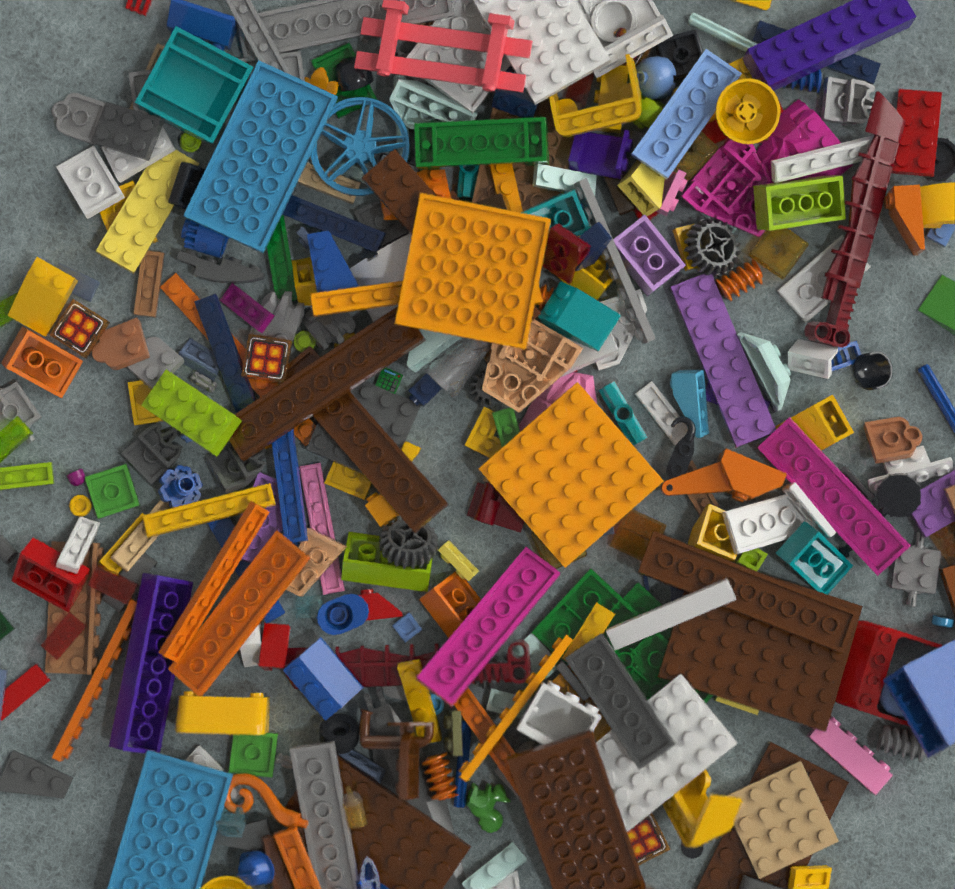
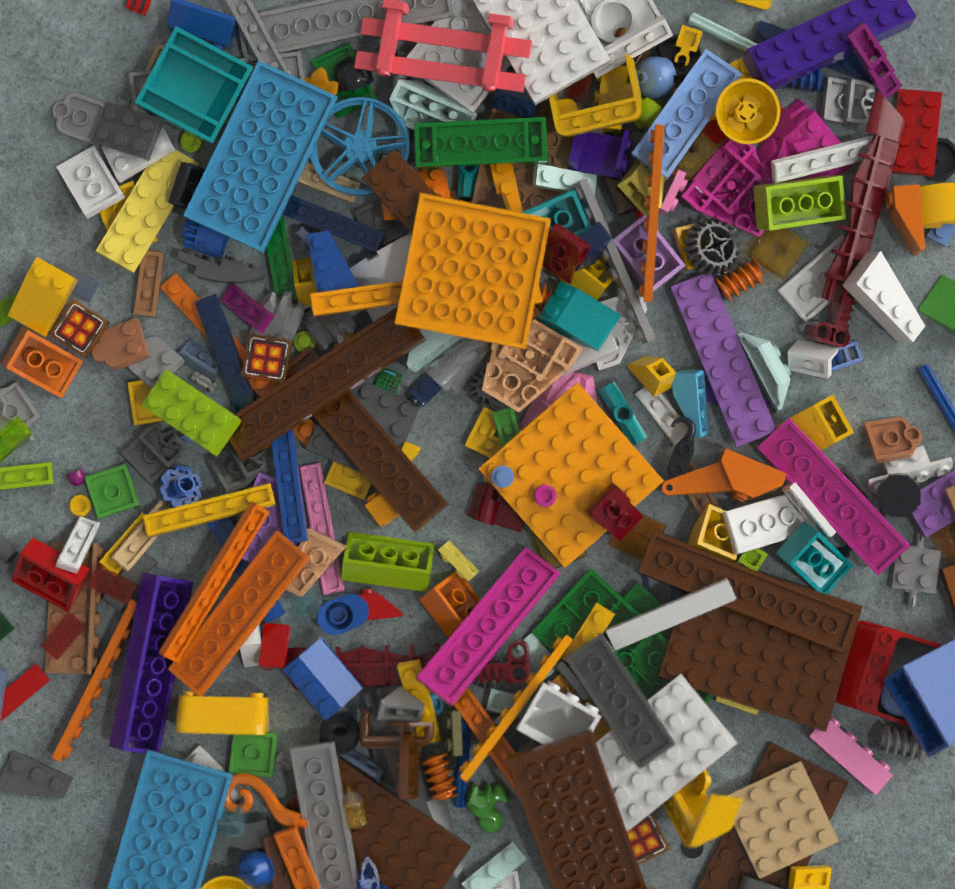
dark grey gear [379,518,438,569] -> none
medium blue tile [392,612,422,643] -> none
black helmet [853,351,893,390] -> none
dark azure tile [931,615,955,628] -> none
none -> light grey slope [376,687,425,722]
none -> medium blue plate [491,466,514,488]
none -> dark pink tile [534,485,557,507]
none -> dark red piece [585,482,644,542]
none -> yellow slope [627,356,676,397]
none -> orange plate [639,124,664,302]
none -> yellow plate [674,25,703,66]
none -> white wedge [842,251,925,343]
none -> magenta slope [846,22,902,99]

